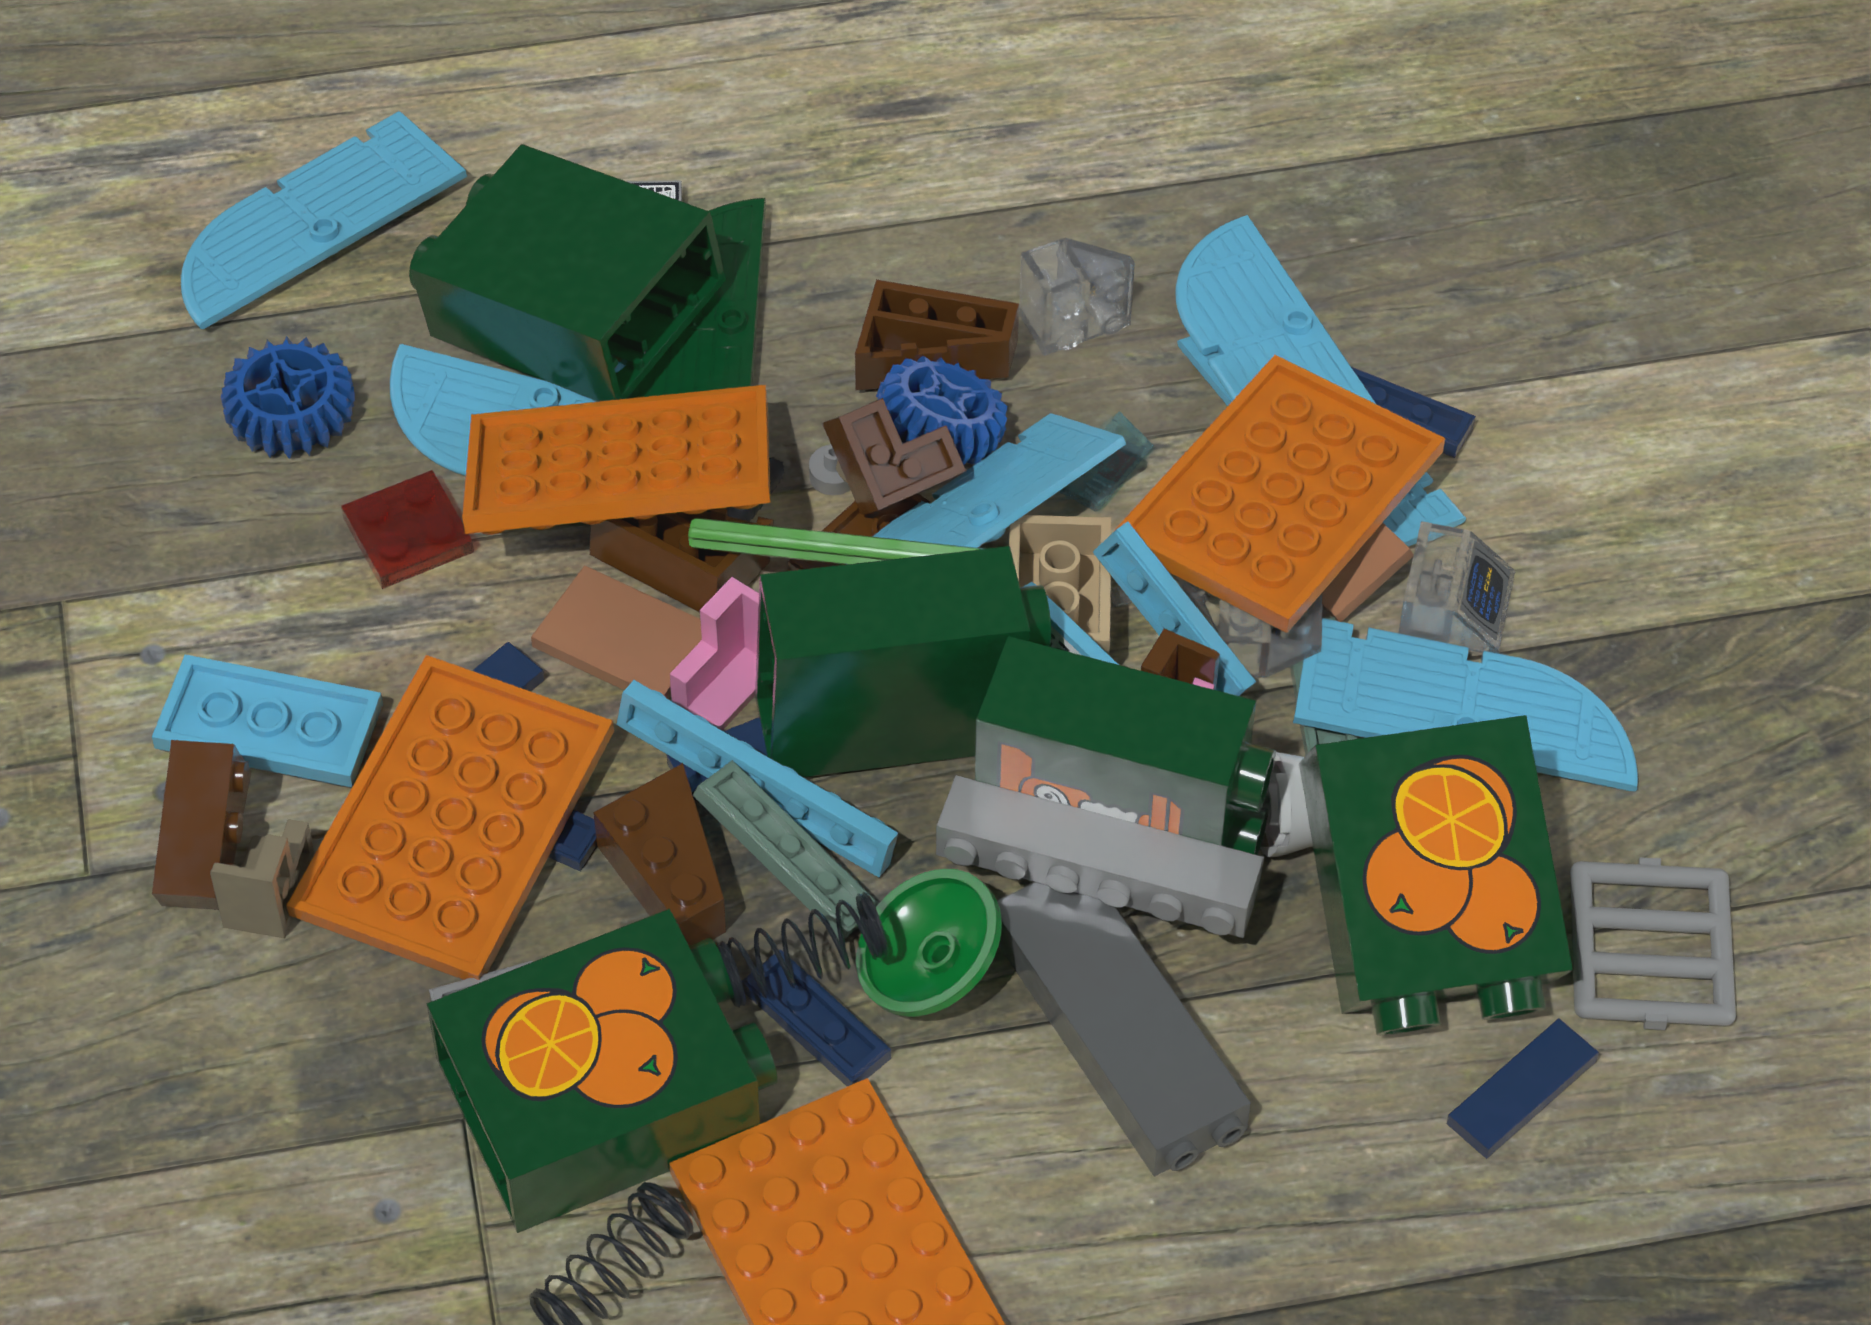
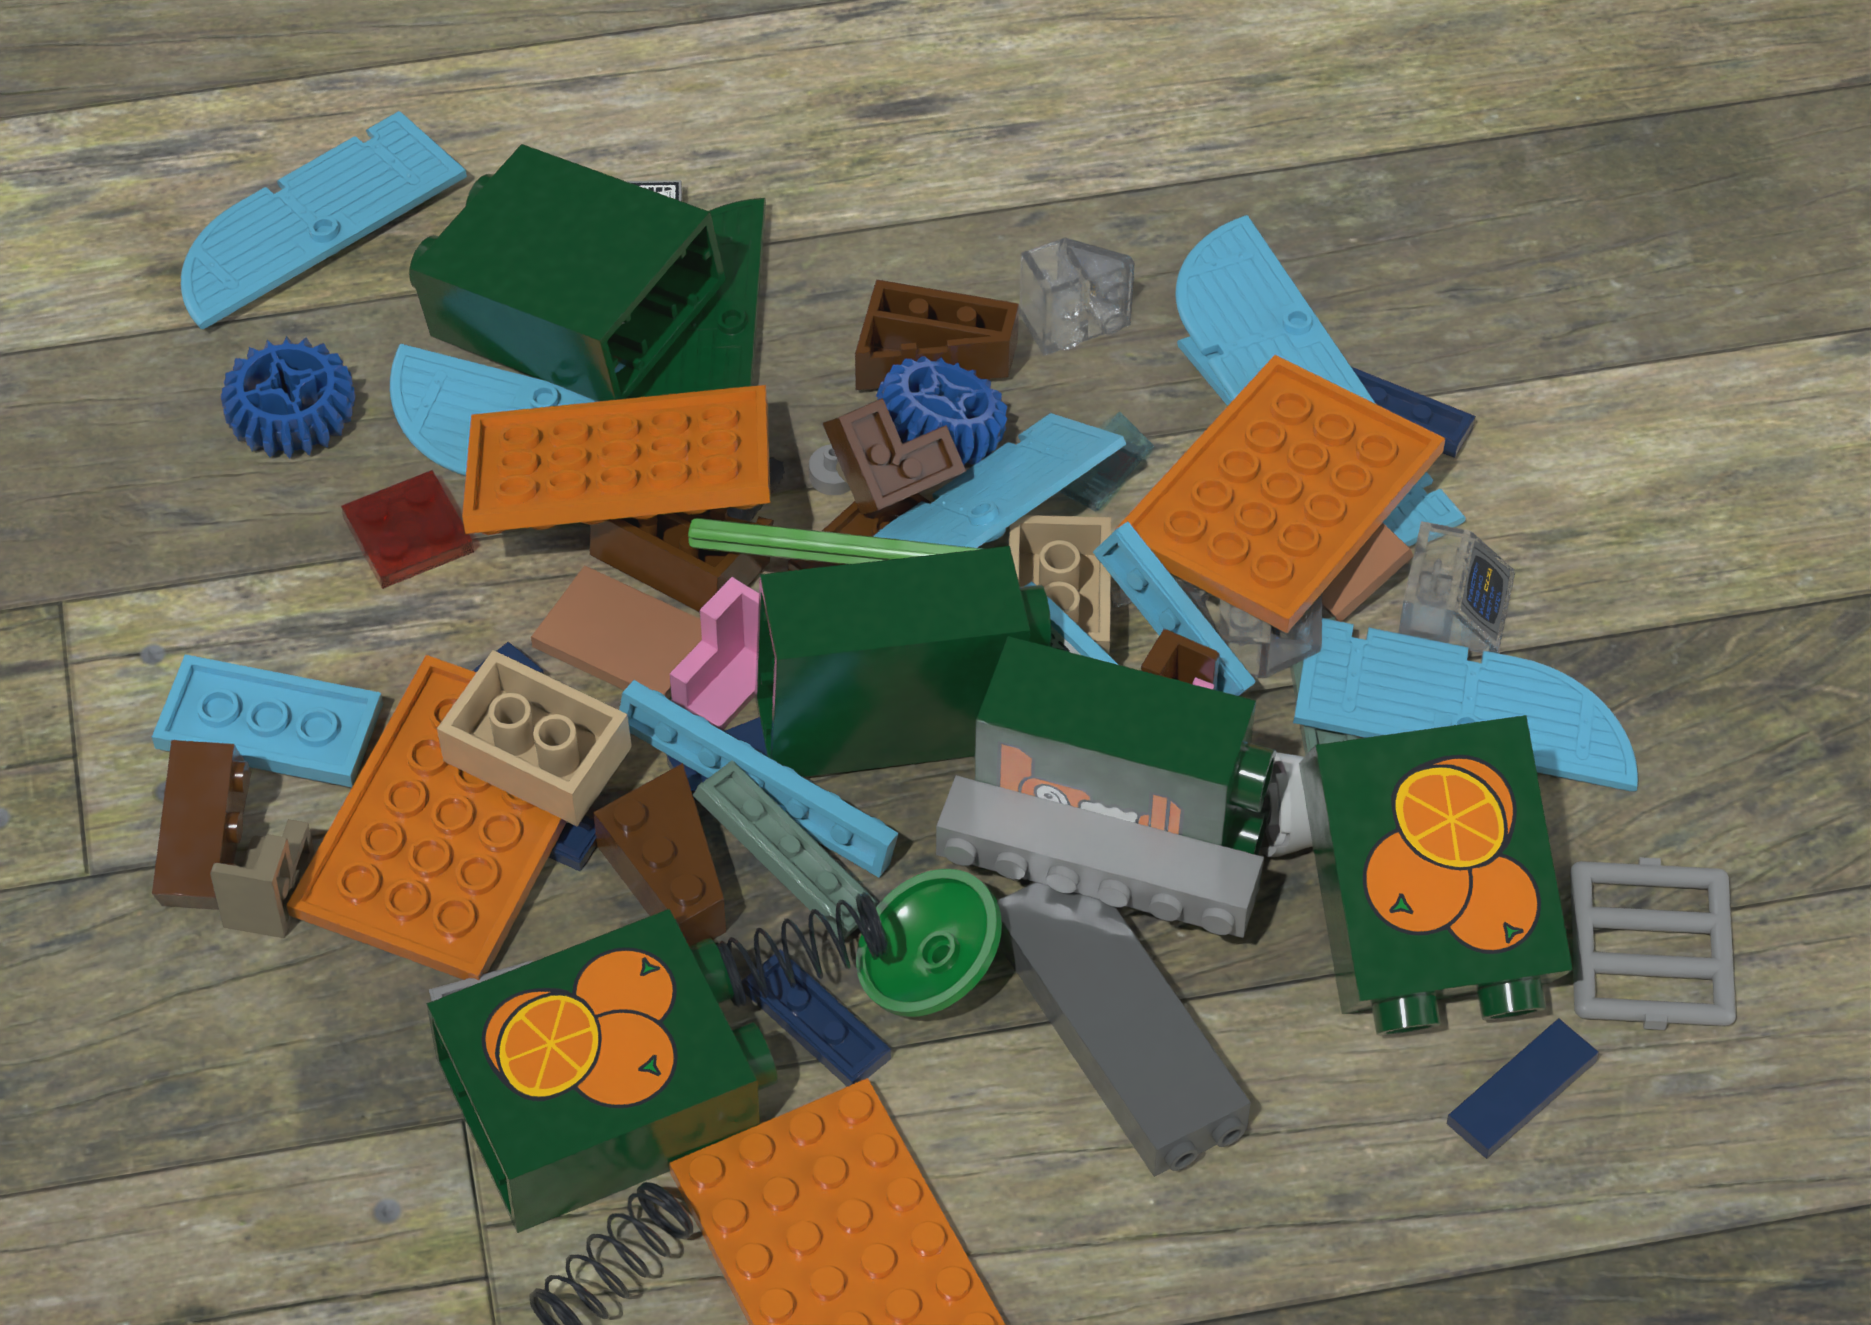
none -> tan brick [437,650,632,826]

